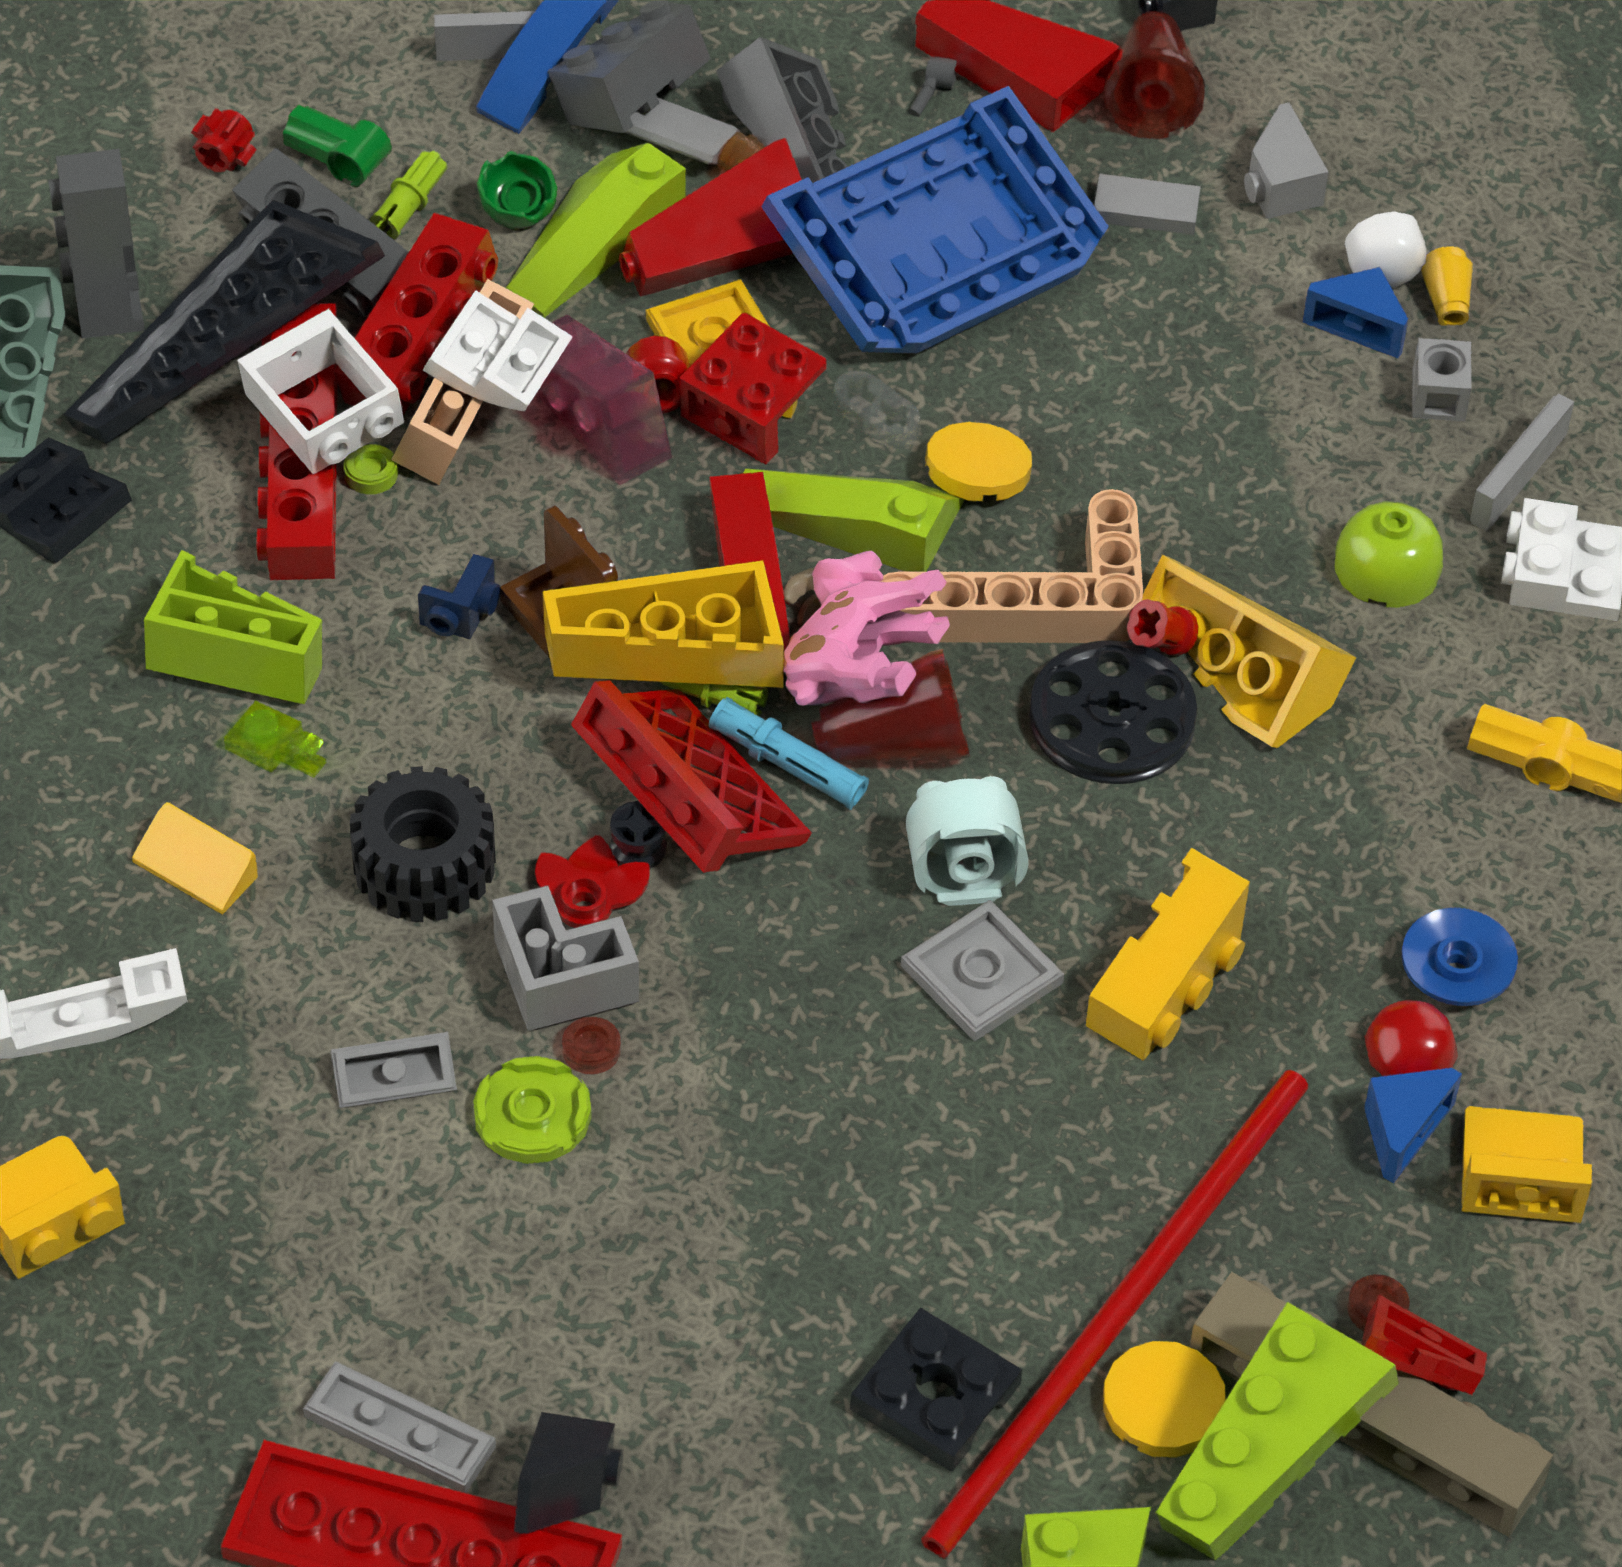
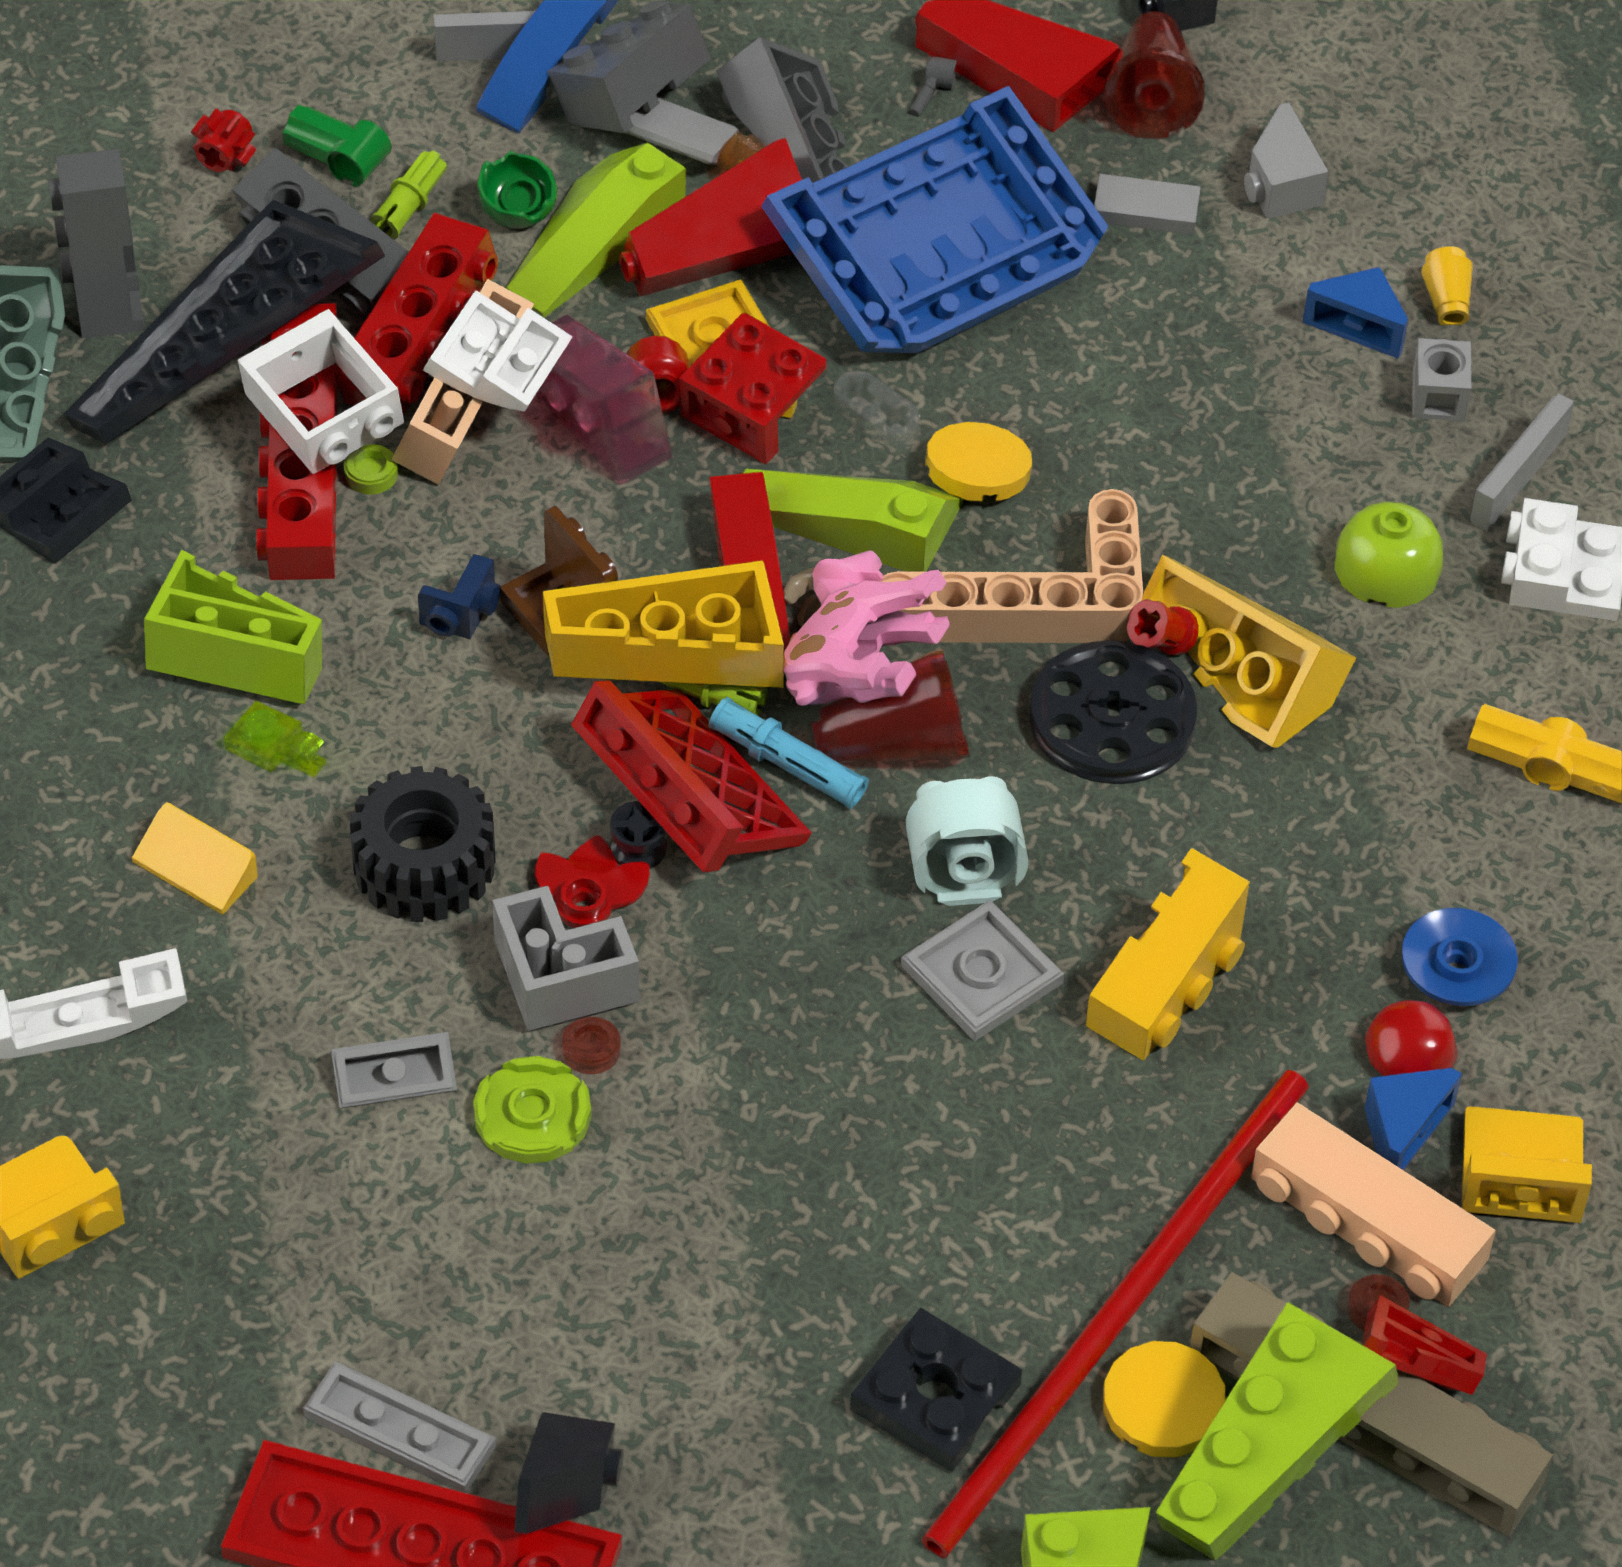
white hair [1345,212,1426,288] -> none
none -> light nougat brick [1251,1102,1496,1308]

